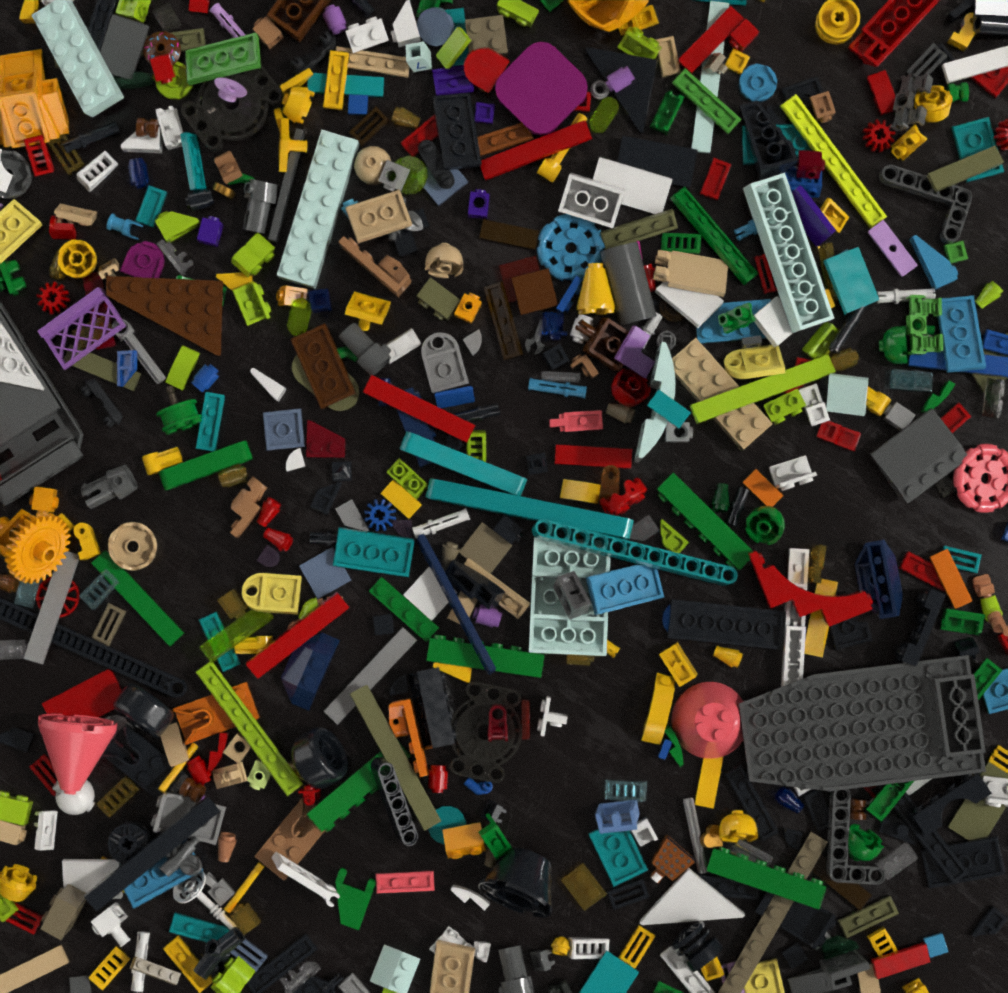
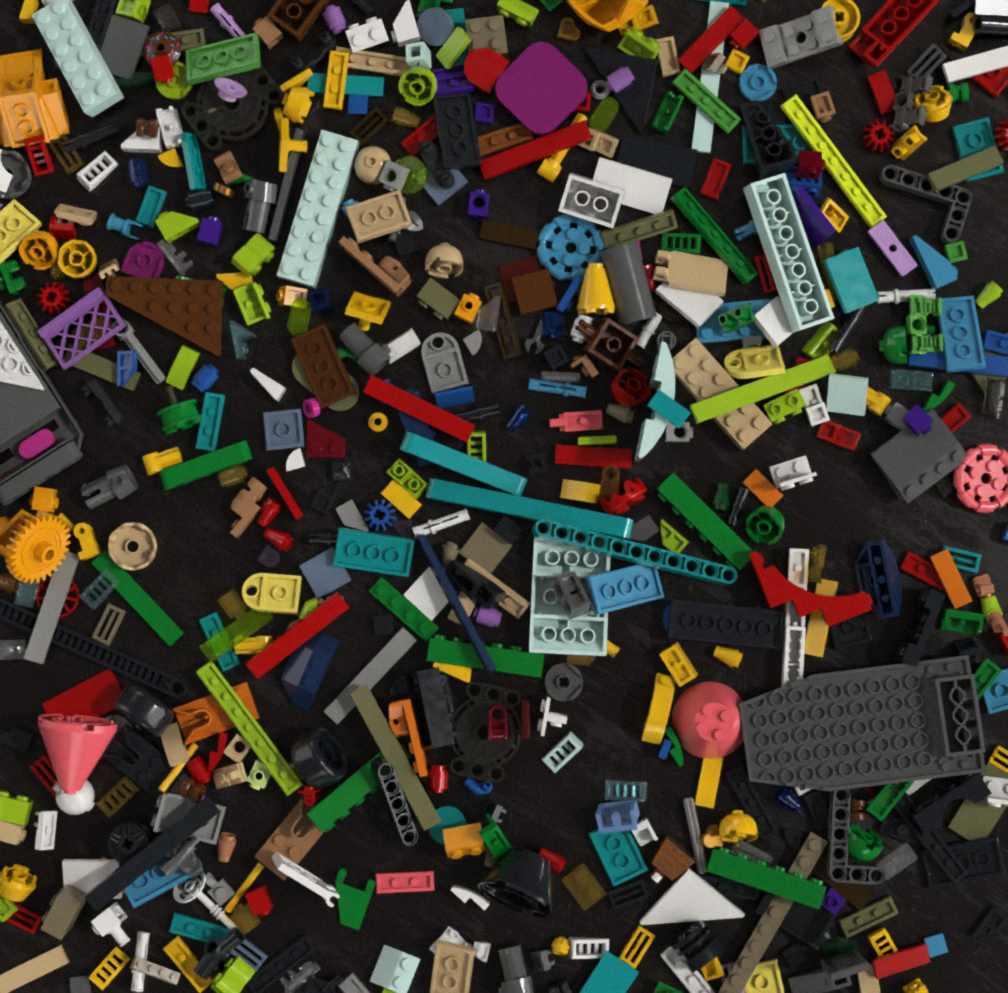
medium lavender tile [614,325,655,378] -> none
none -> olive tile [3,298,60,371]
none -> light orange cylinder [19,231,59,270]
none -> dark pink tile [19,429,56,460]
none -> yellow tile [158,148,183,168]
none -> clear light blue slope [229,320,257,360]
none -> red brick [245,885,273,917]
none -> red tile [266,467,304,520]
none -> dark pink tile [303,398,321,418]
none -> yellow plate [369,412,388,432]
none -> lime cylinder [398,66,438,106]
none -> clear tile [476,296,501,332]
none -> clear blue cone [506,403,533,431]
none -> red cone [539,847,567,874]
none -> light aqua slope [541,731,583,773]
none -> dark grey plate [545,663,583,701]
none -> pearl gold tile [557,17,580,42]
none -> lime tile [577,435,617,446]
none -> tan slope [578,127,620,158]
none -> light grey piece [759,5,843,69]
none -> dark purple brick [821,885,847,915]
none -> dark purple brick [901,404,933,437]

